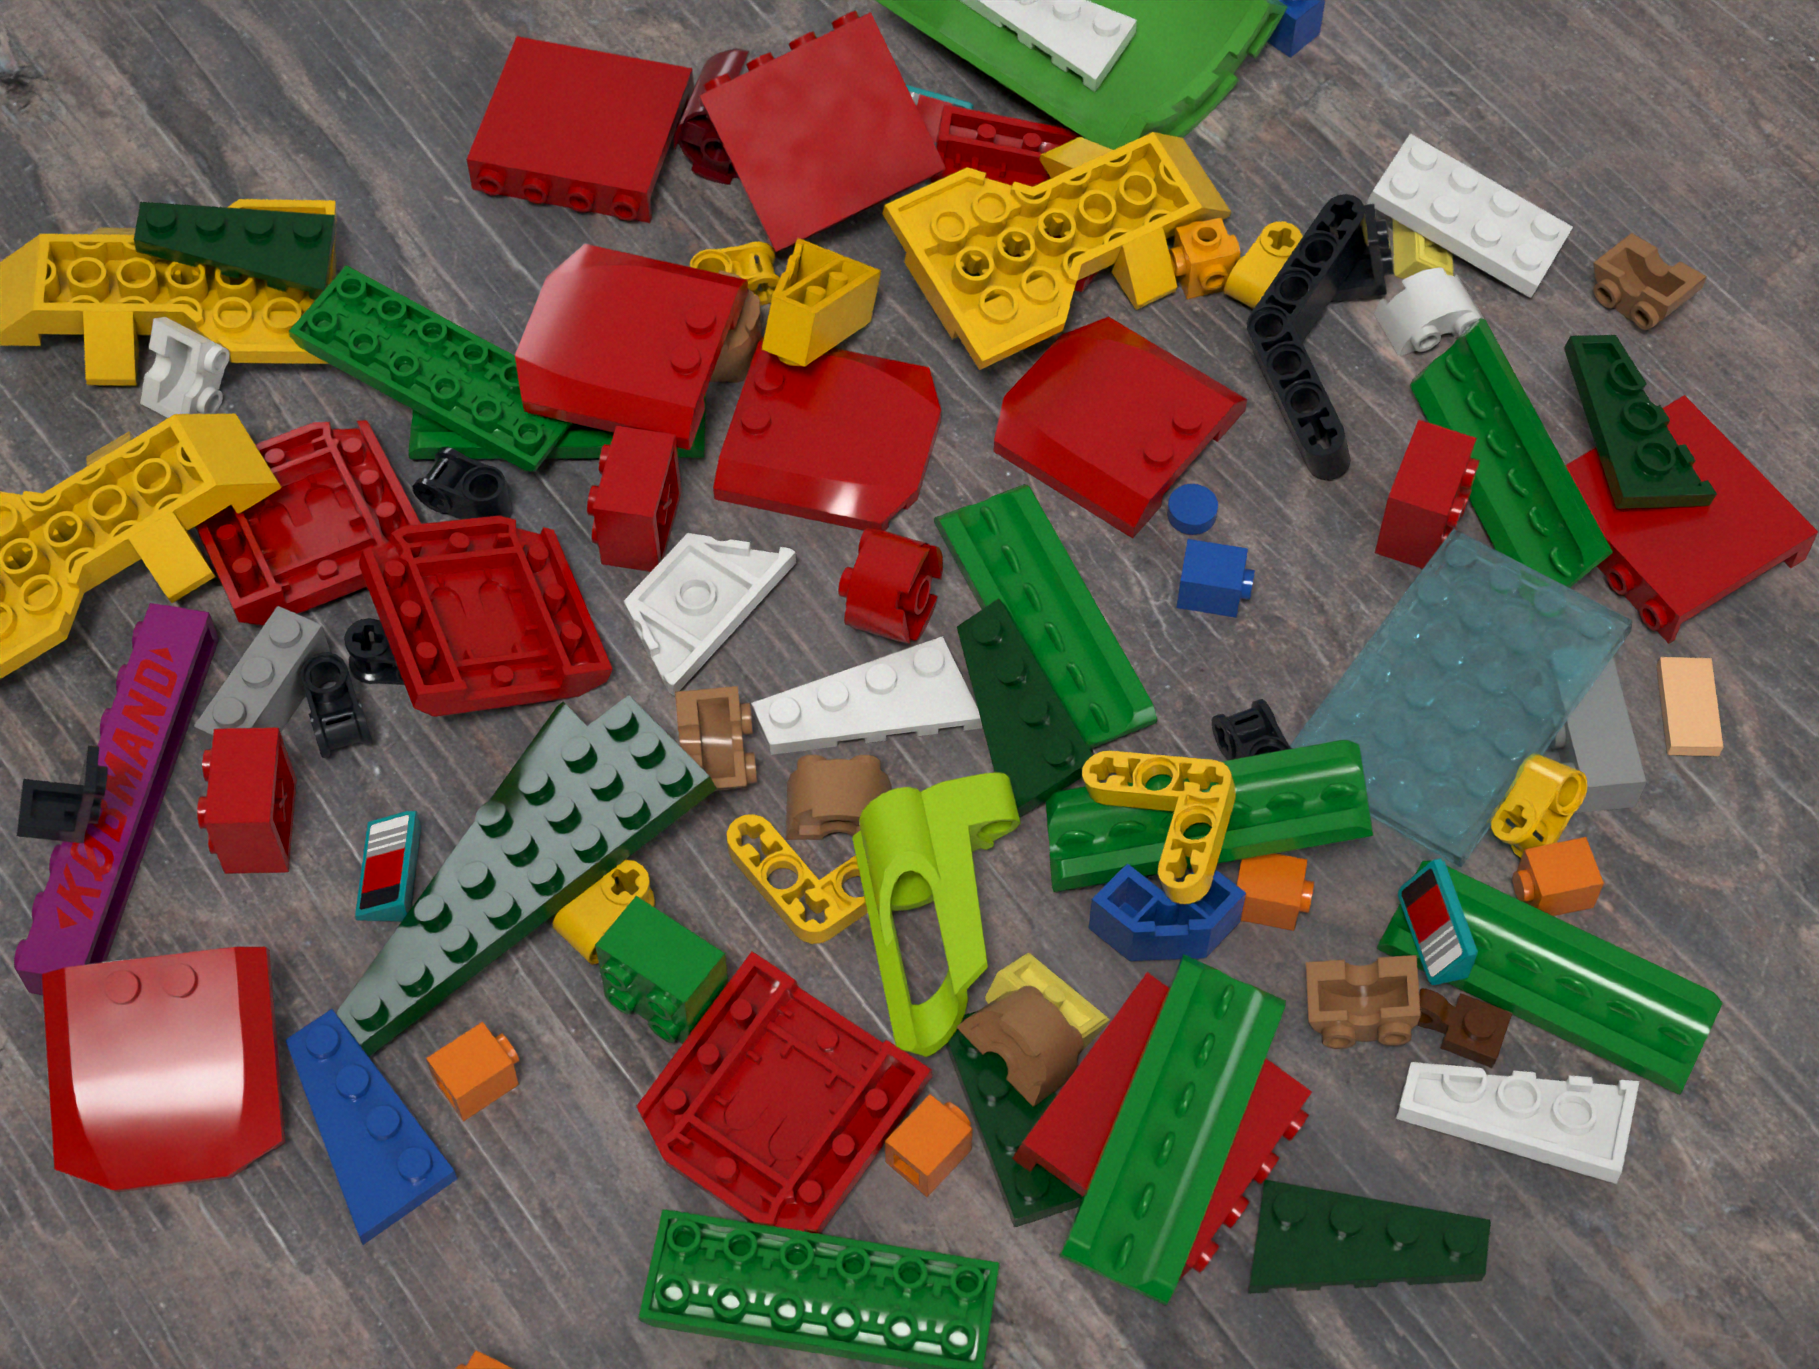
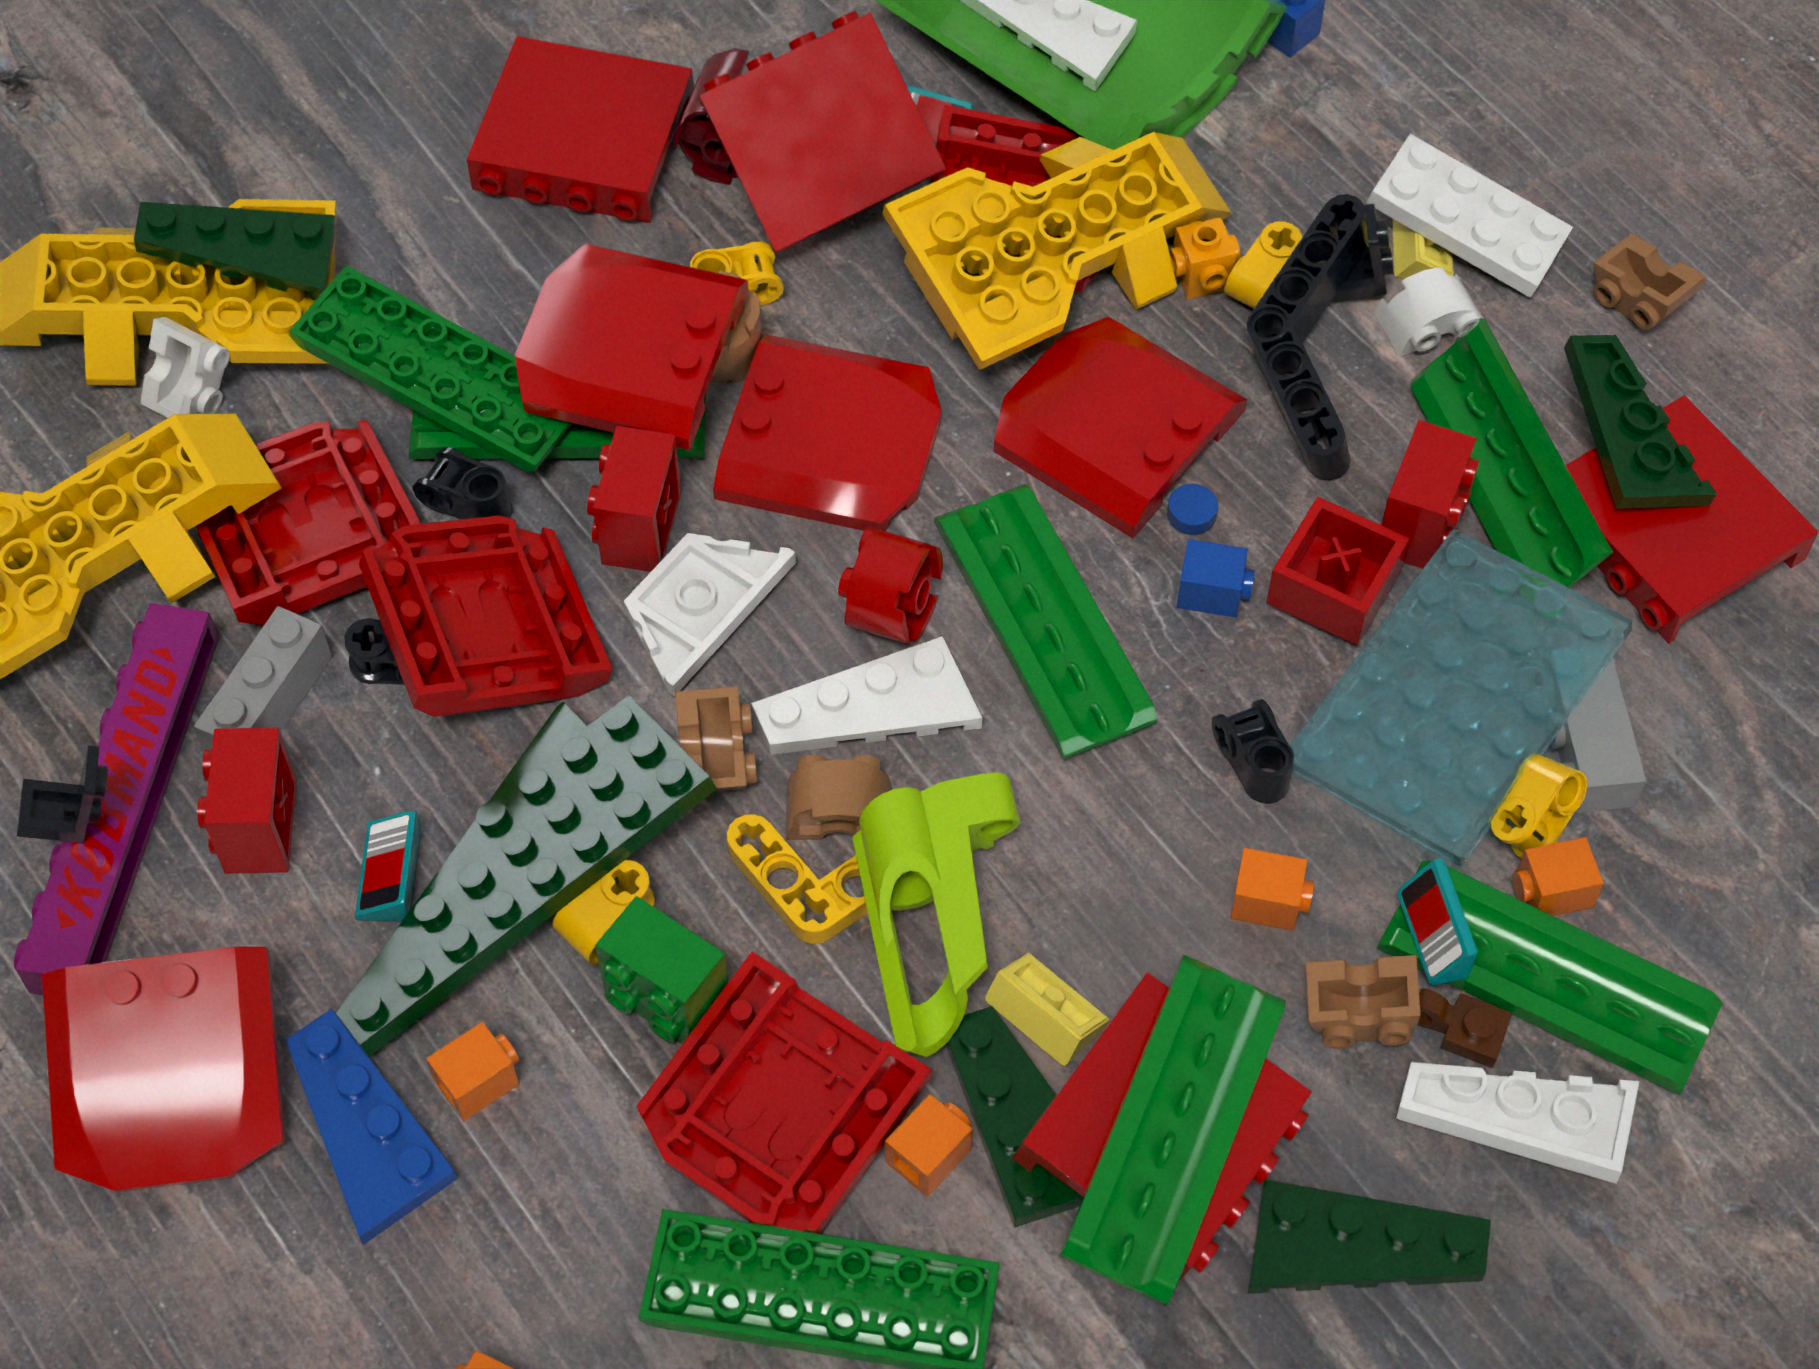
black piece [301,652,373,758] -> none
yellow wedge [762,238,882,367] -> none
dark green wing [957,598,1094,818] -> none
medium nougat cylinder [957,986,1083,1107] -> none
green plate [1046,740,1374,892] -> none
yellow beam [1082,751,1236,904] -> none
blue brick [1088,863,1246,961] -> none
light nougat tile [1656,657,1723,756] -> none
none -> red brick [1266,496,1409,646]

